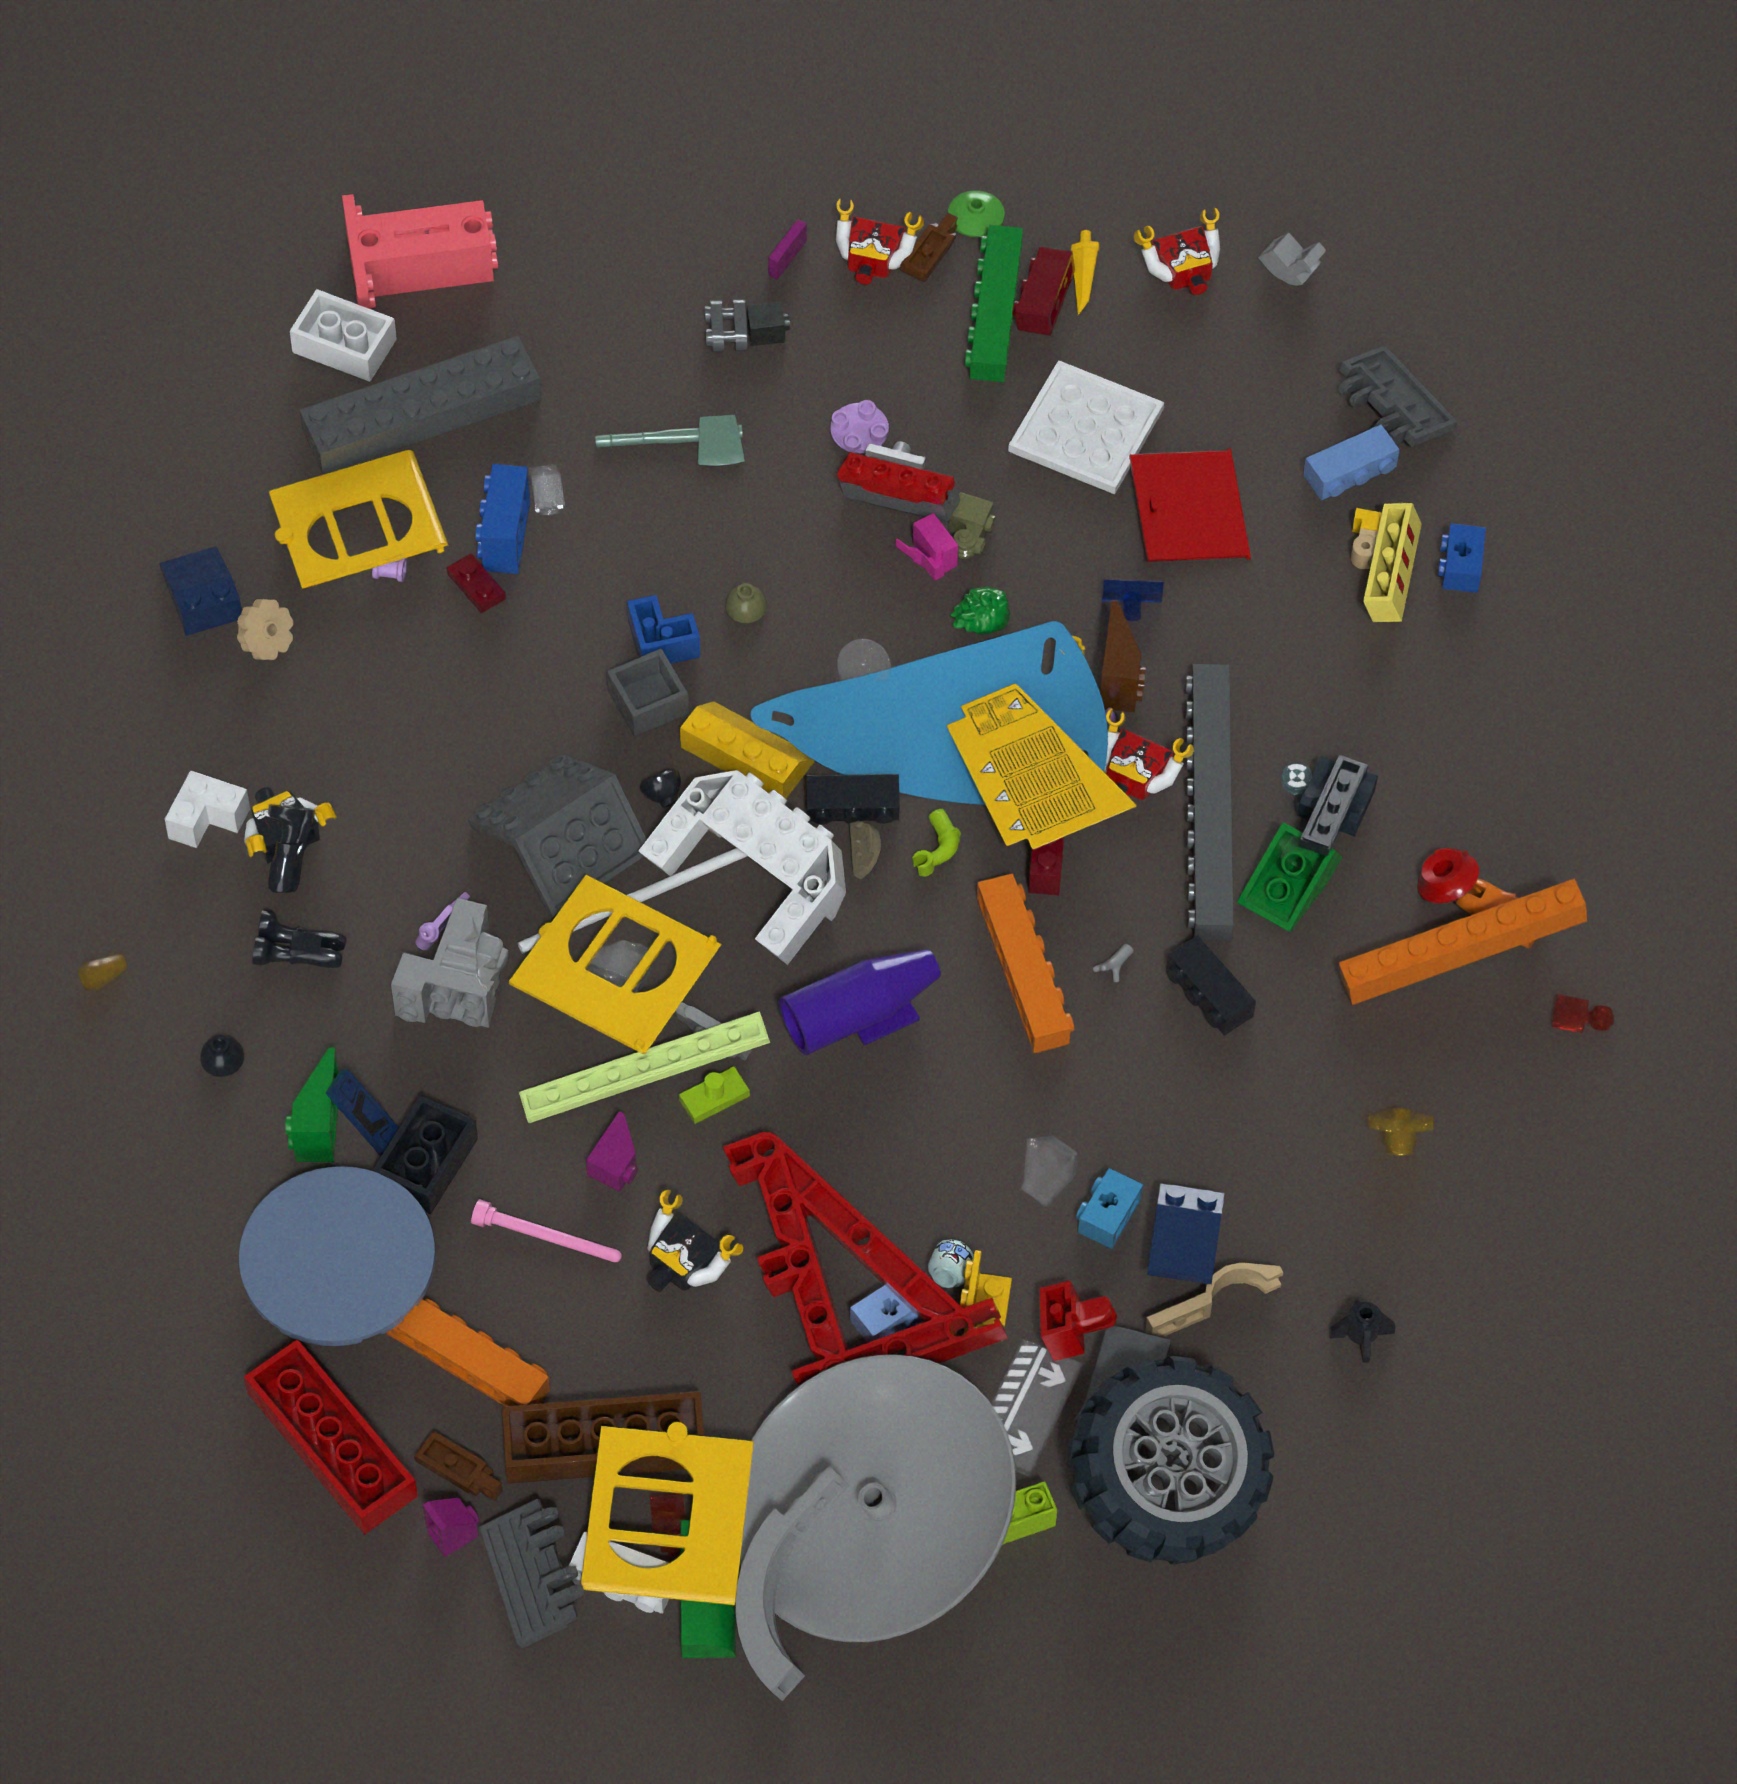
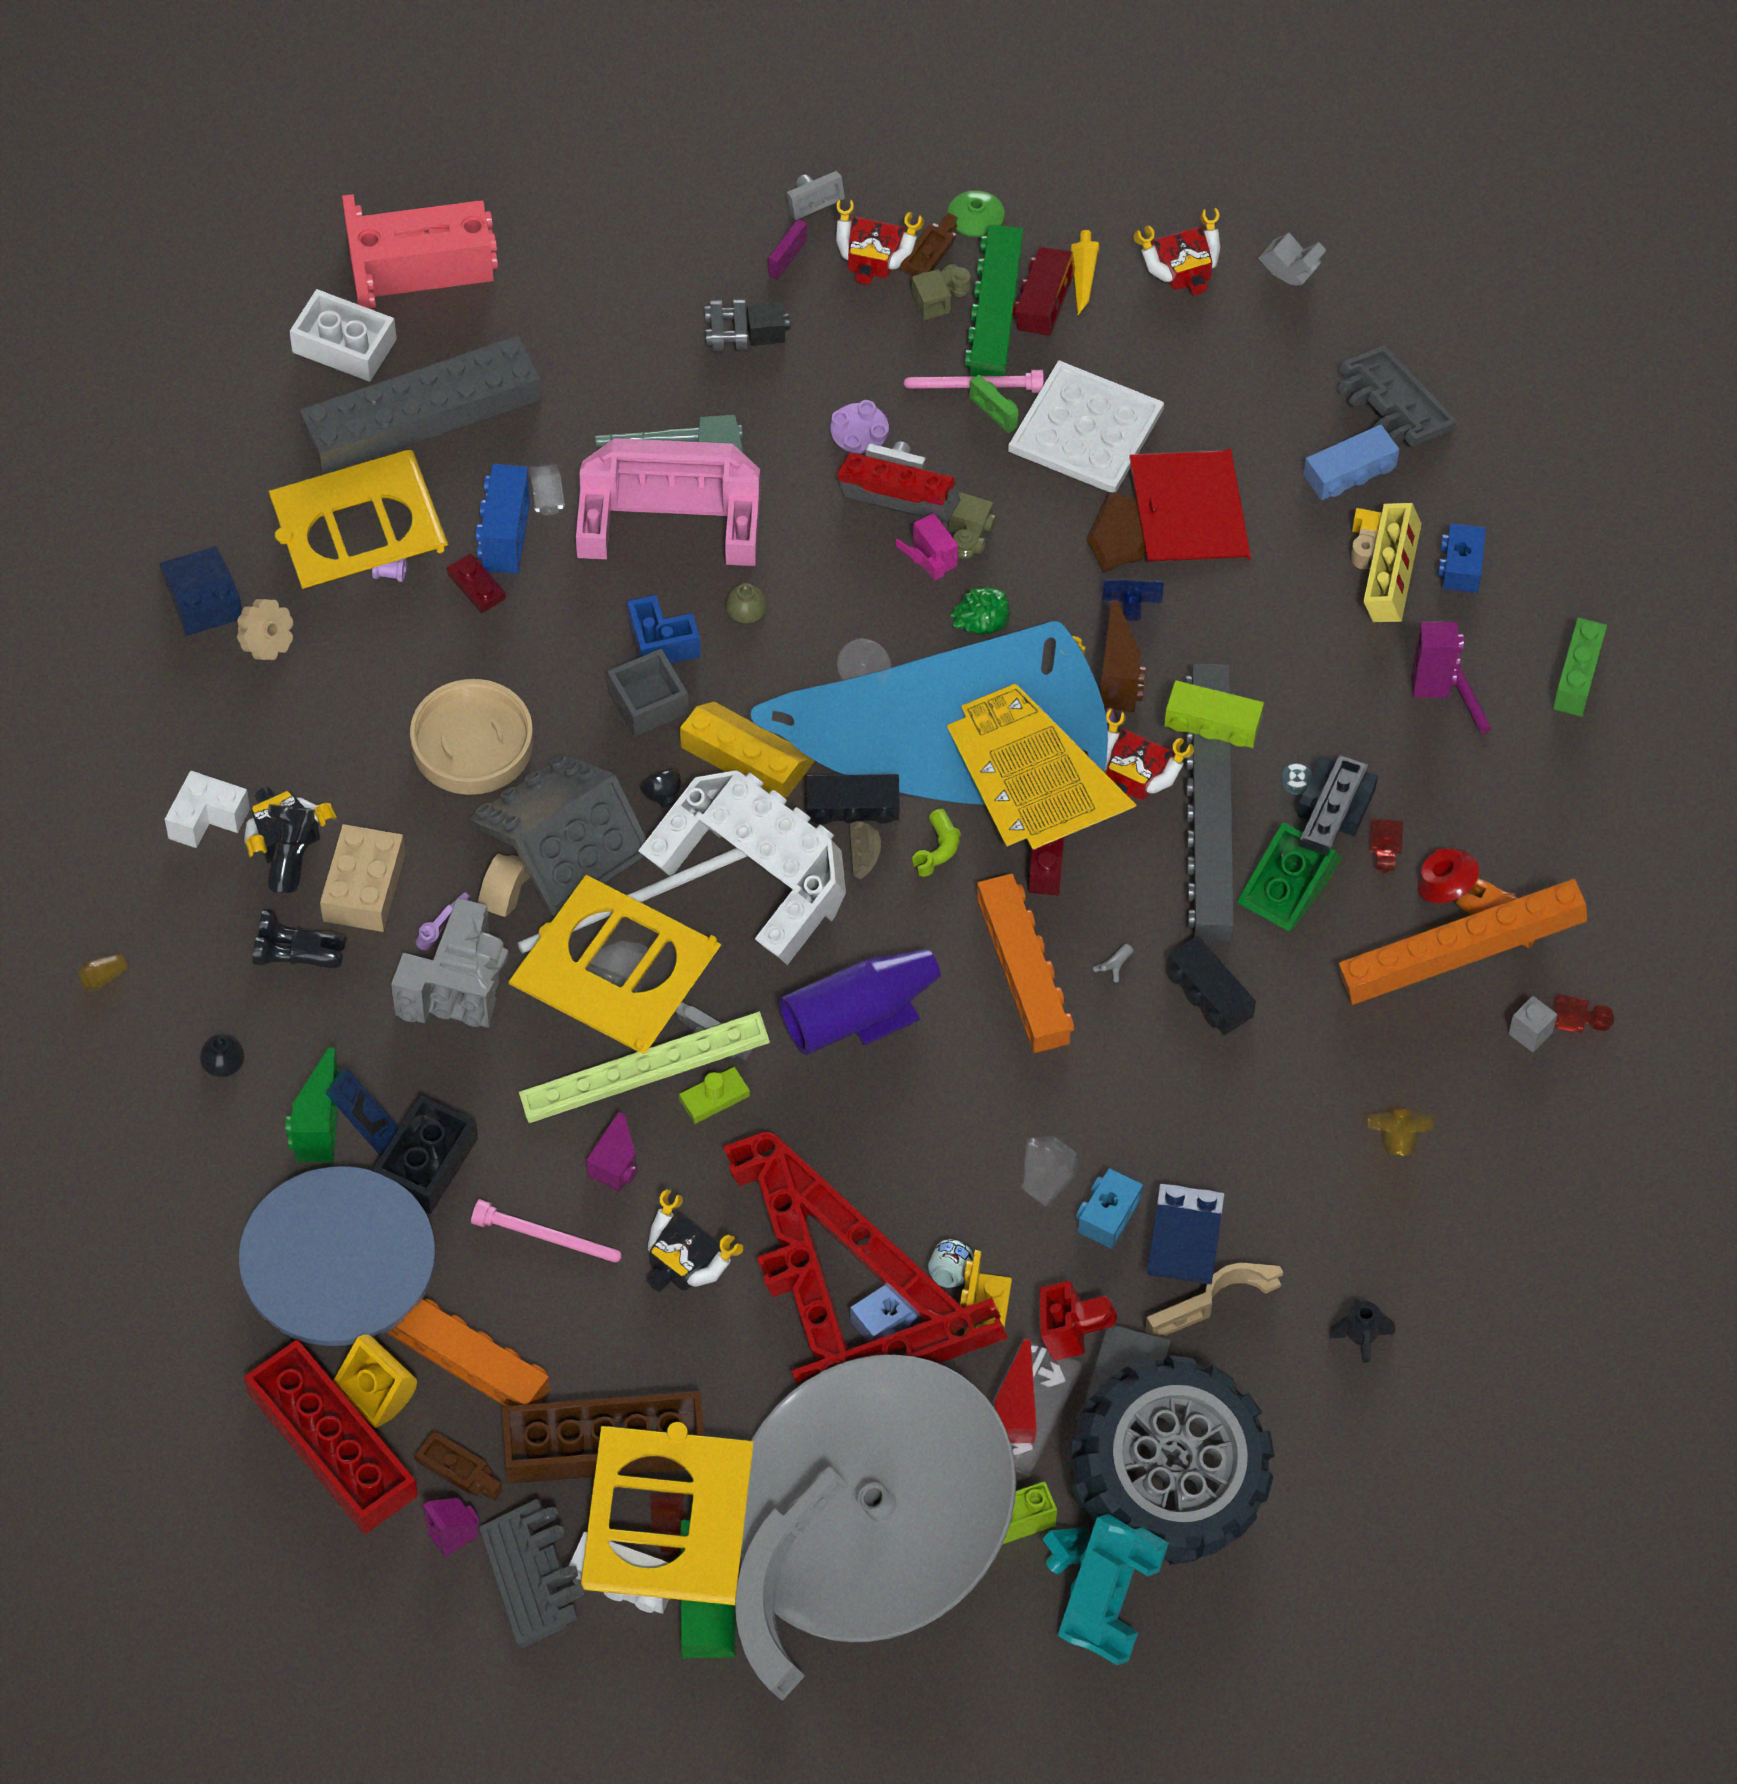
none -> tan brick [320,824,406,932]
none -> yellow brick [333,1334,417,1428]
none -> tan brick [410,679,533,795]
none -> tan brick [478,853,530,917]
none -> bright pink wedge [576,438,761,566]
none -> light grey tile [787,171,845,220]
none -> bright pink piece [904,370,1043,393]
none -> olive brick [911,264,971,320]
none -> bright green plate [969,375,1018,433]
none -> red slope [994,1339,1037,1444]
none -> teal tile [1042,1527,1091,1574]
none -> teal bracket [1057,1514,1169,1665]
none -> reddish brown tile [1087,492,1153,573]
none -> lime brick [1164,680,1264,748]
none -> clear red plate [1370,819,1403,873]
none -> magenta brick [1411,622,1464,698]
none -> magenta bar [1456,667,1491,734]
none -> light grey brick [1509,996,1557,1053]
none -> bright green brick [1553,617,1607,717]

